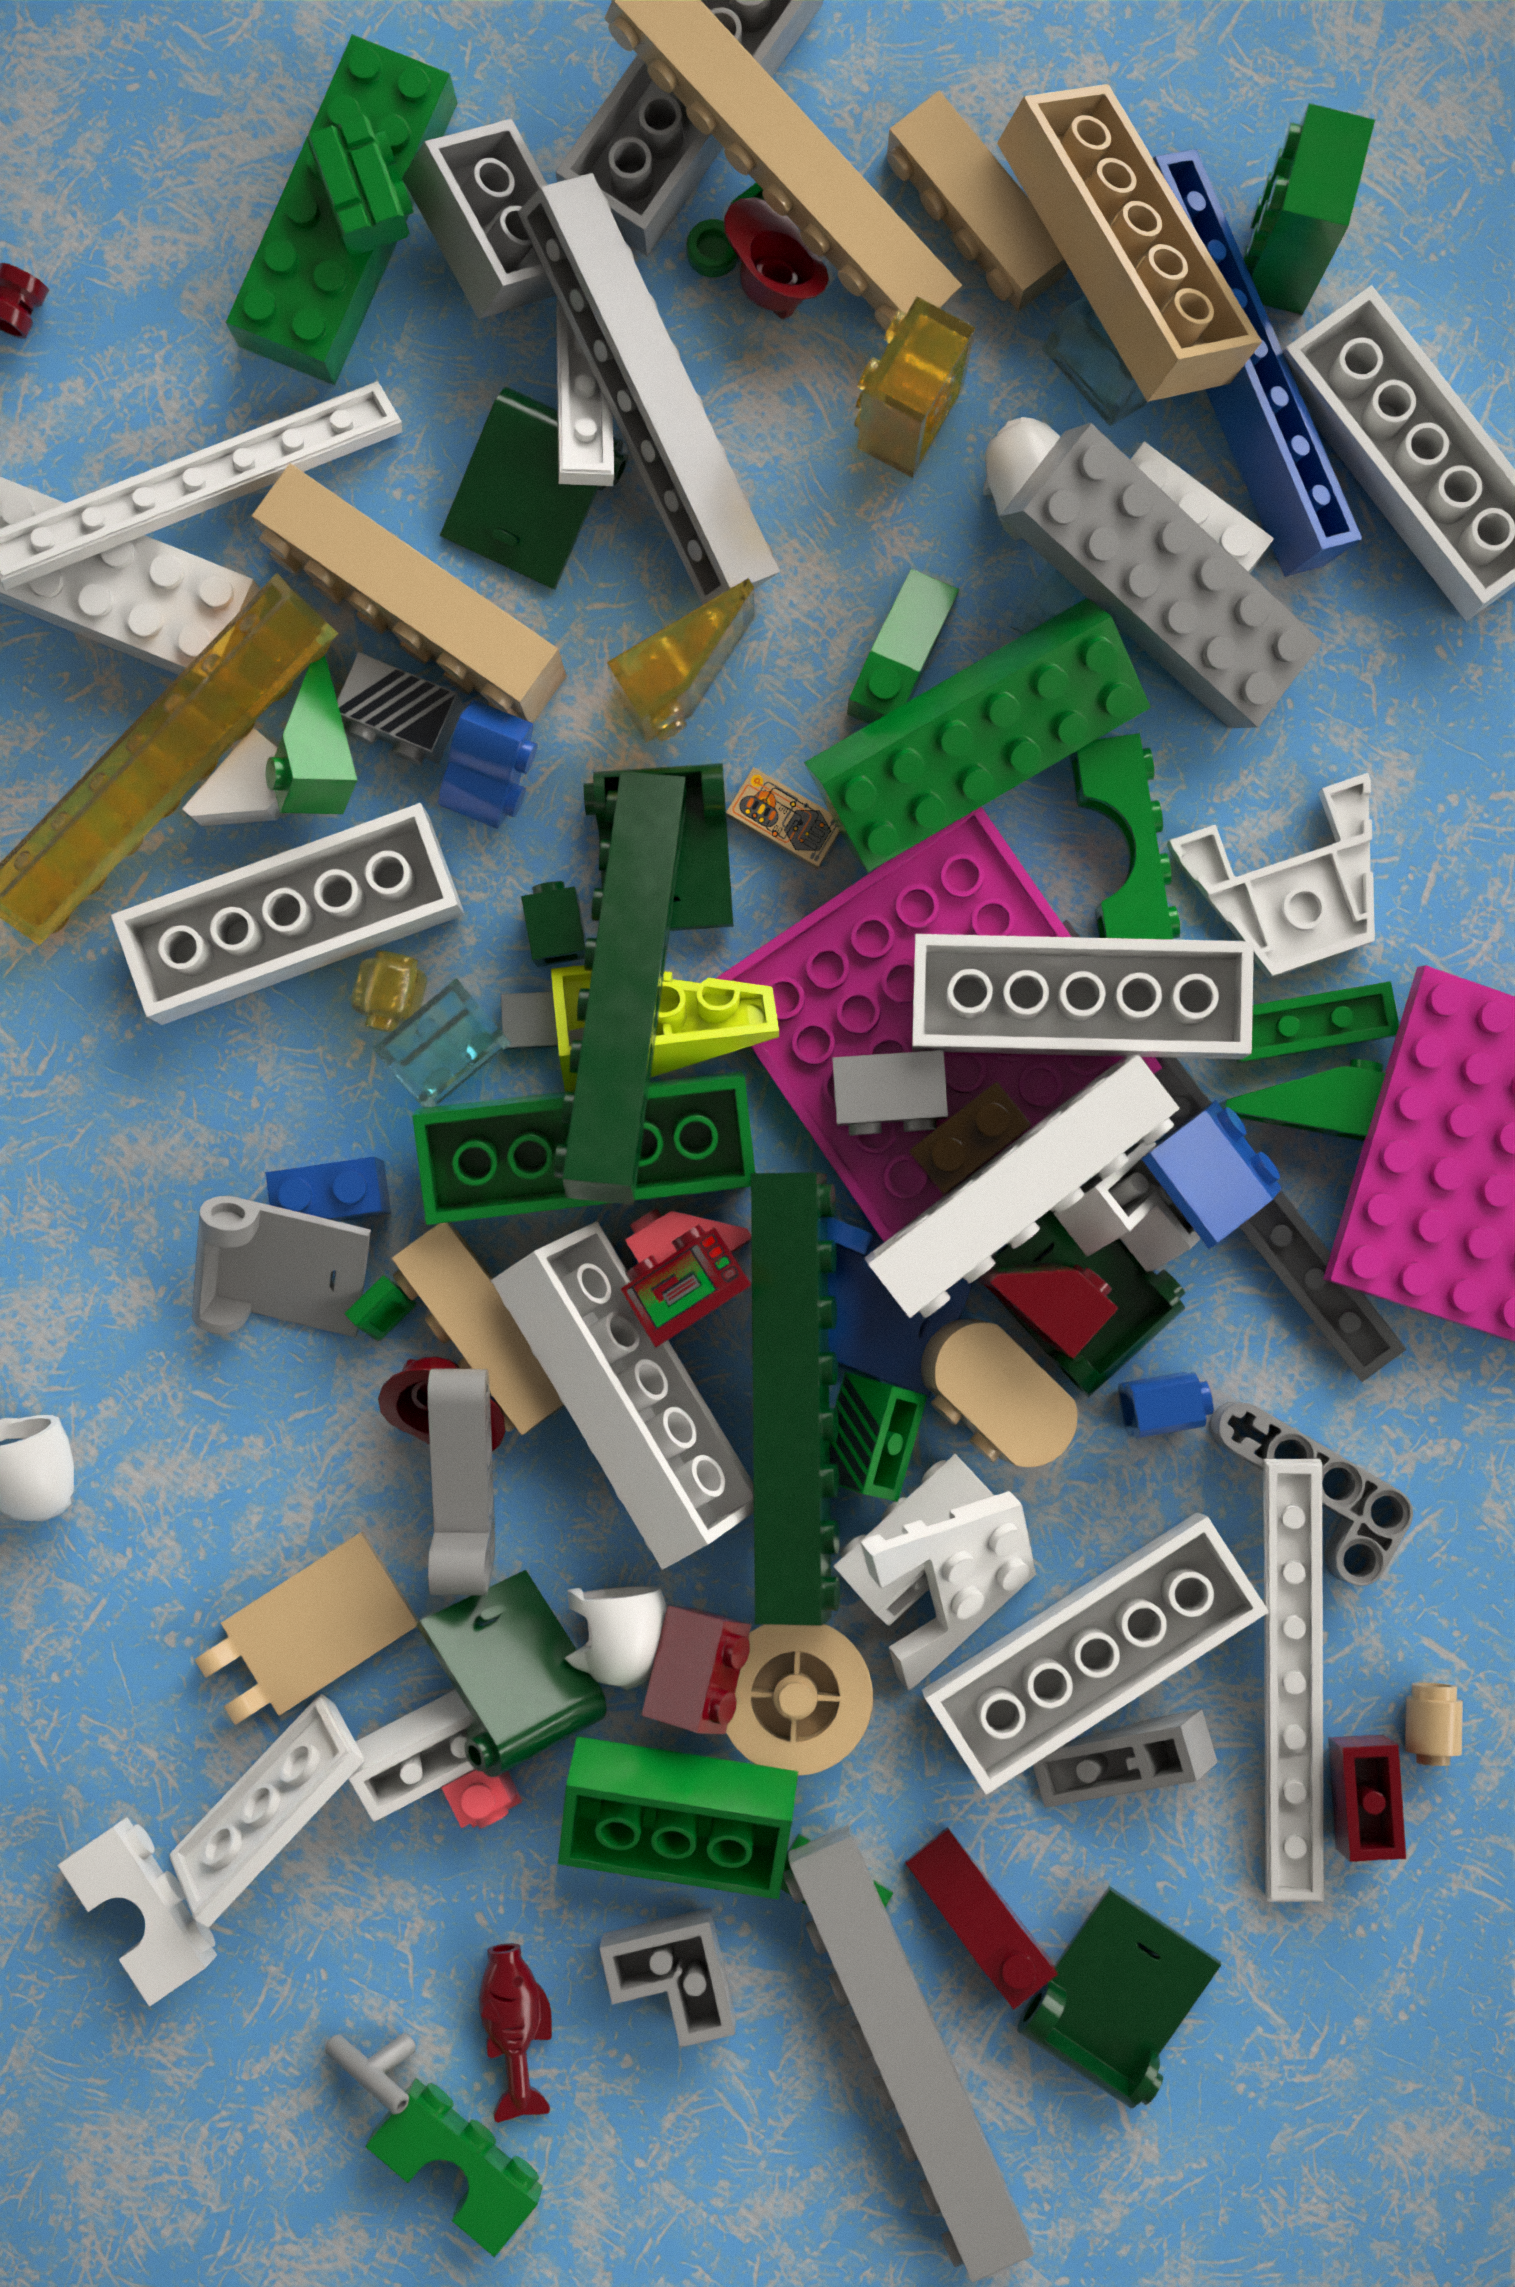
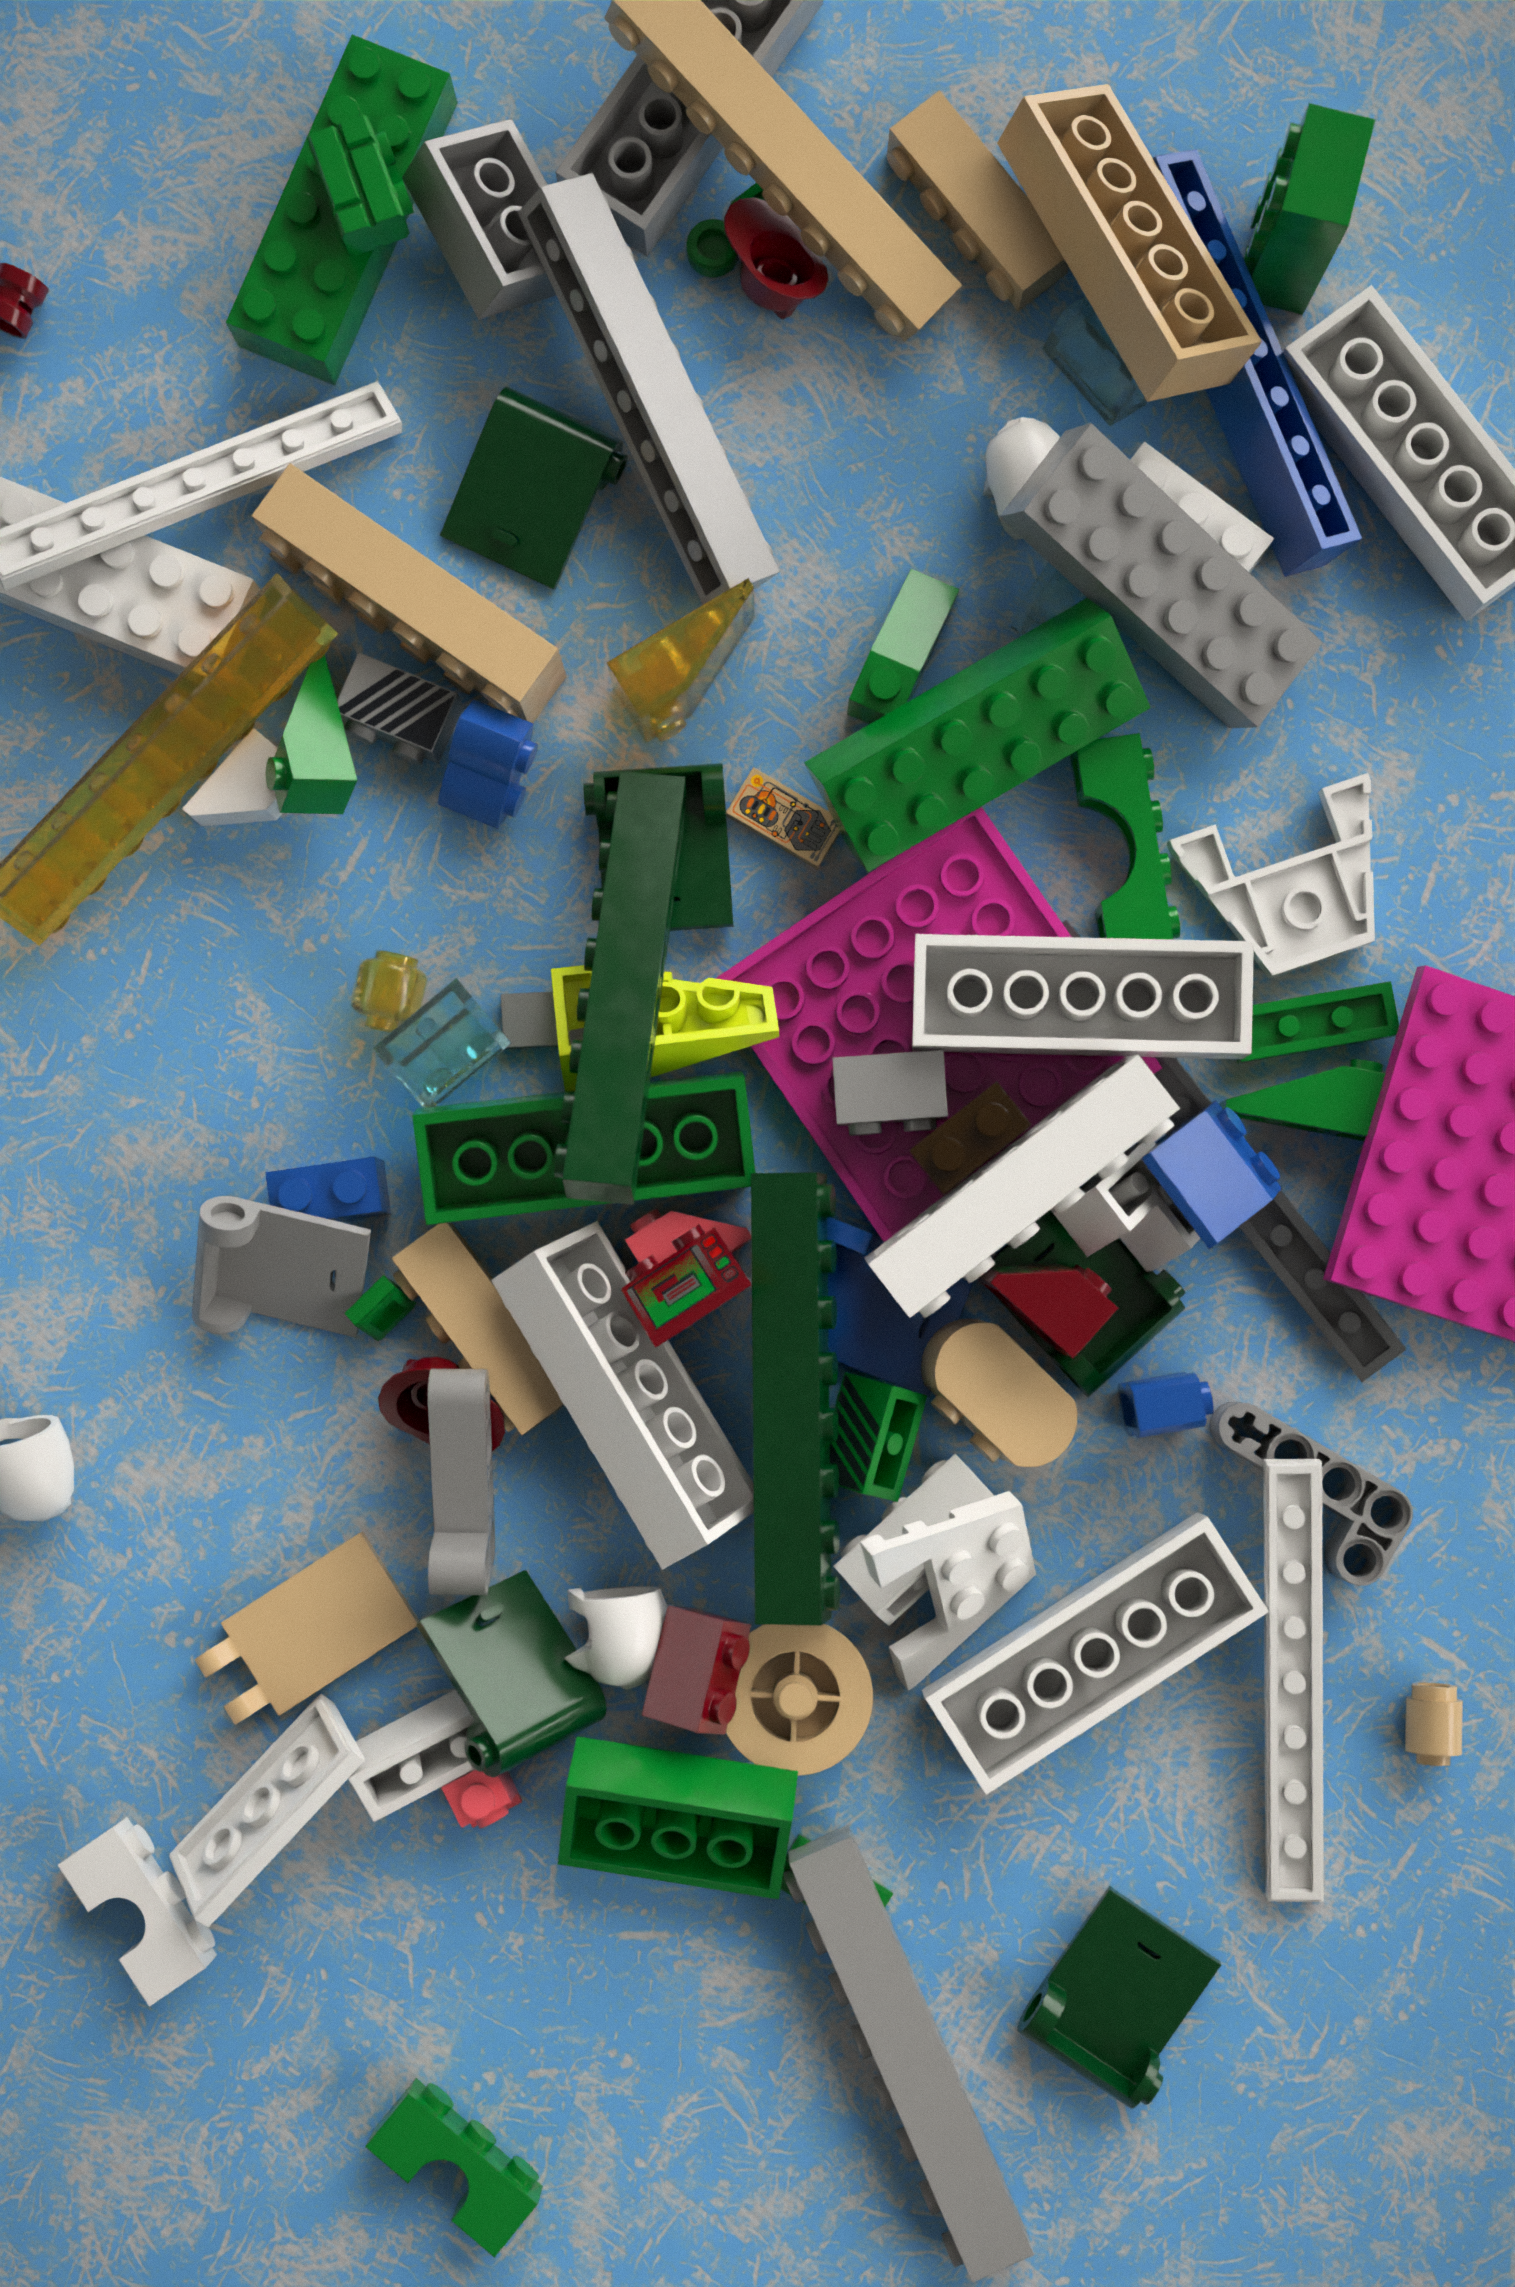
white brick [111,803,465,1025] -> none
light grey piece [325,2033,416,2114] -> none
dark red animal [478,1943,552,2123] -> none
dark green brick [521,881,587,967] -> none
white tile [556,297,614,486] -> none
light grey brick [599,1907,736,2048] -> none
clear yellow brick [854,296,975,478] -> none
dark red slope [905,1827,1058,2010] -> none
light grey slope [1033,1709,1218,1808] -> none
dark red brick [1328,1734,1406,1862] -> none

